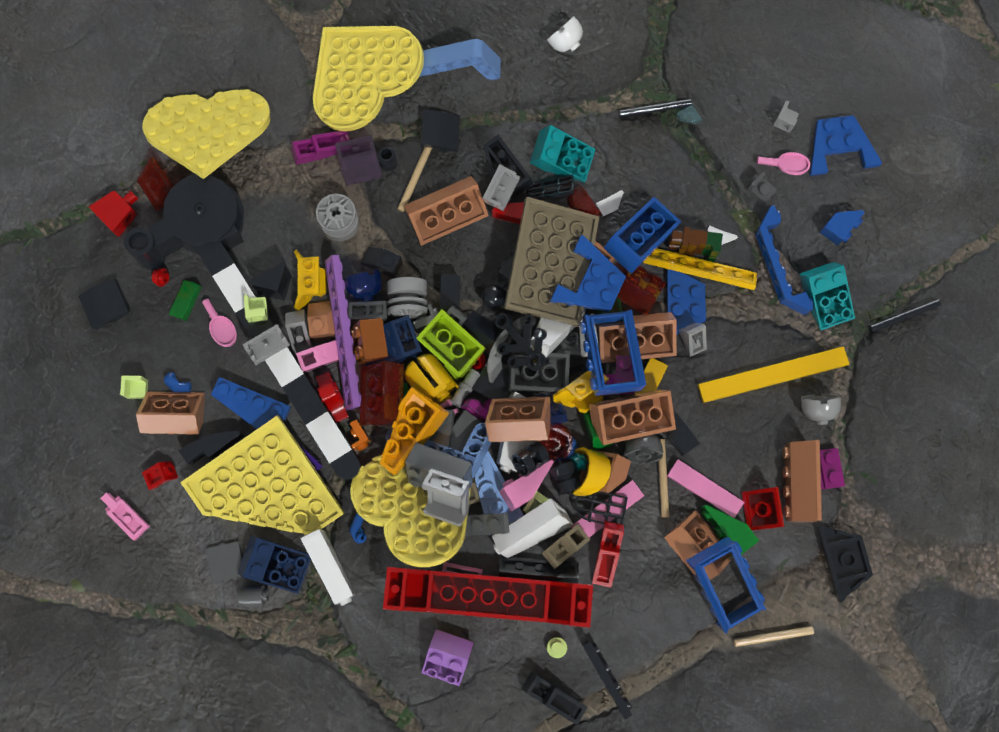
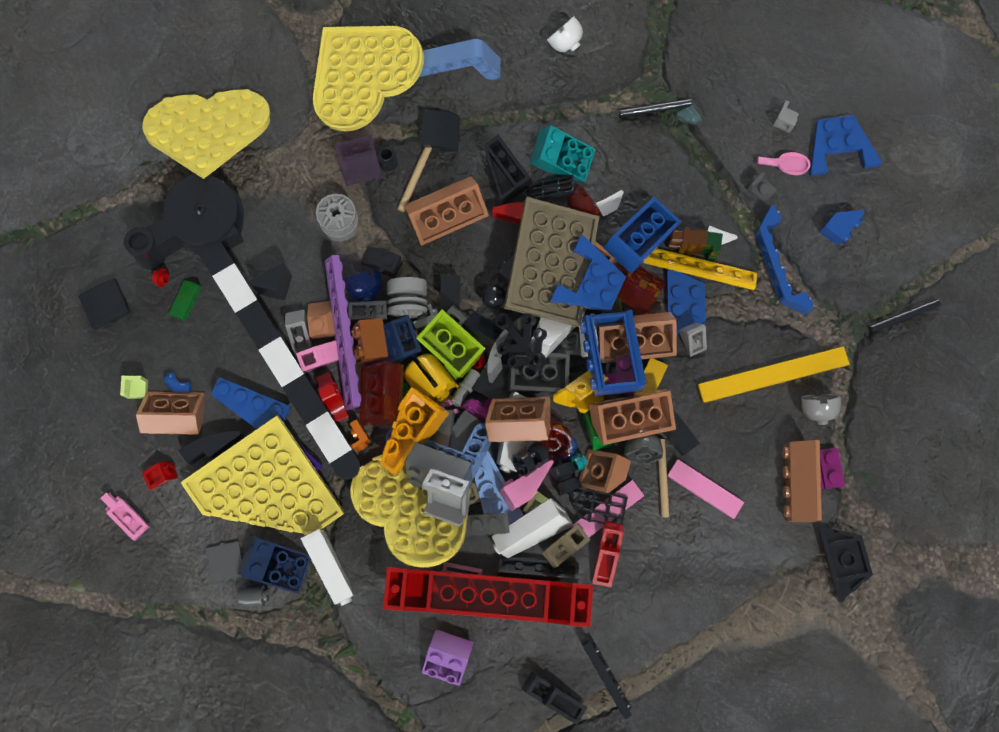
red torso [89,190,138,237] -> none
clear red slope [137,157,175,210] -> none
bright pink piece [202,299,237,347] -> none
light grey hinge [243,325,290,365] -> none
yellowish green panel [244,295,268,322] -> none
magenta slope [291,131,352,165] -> none
yellow piece [294,249,326,311] -> none
blue arm [349,514,367,543] -> none
light grey hinge [483,164,520,211] -> none
yellowish green plate [547,637,567,658] -> none
clear blue tile [550,402,568,424] -> none
yellow piece [573,447,611,496] -> none
nougat slope [664,510,733,580] -> none
blue window [686,537,766,634] -> none
green slope [700,505,759,555] -> none
tan bar [733,626,814,647] -> none
red slope [742,487,784,531] -> none
teal slope [799,262,855,330] -> none

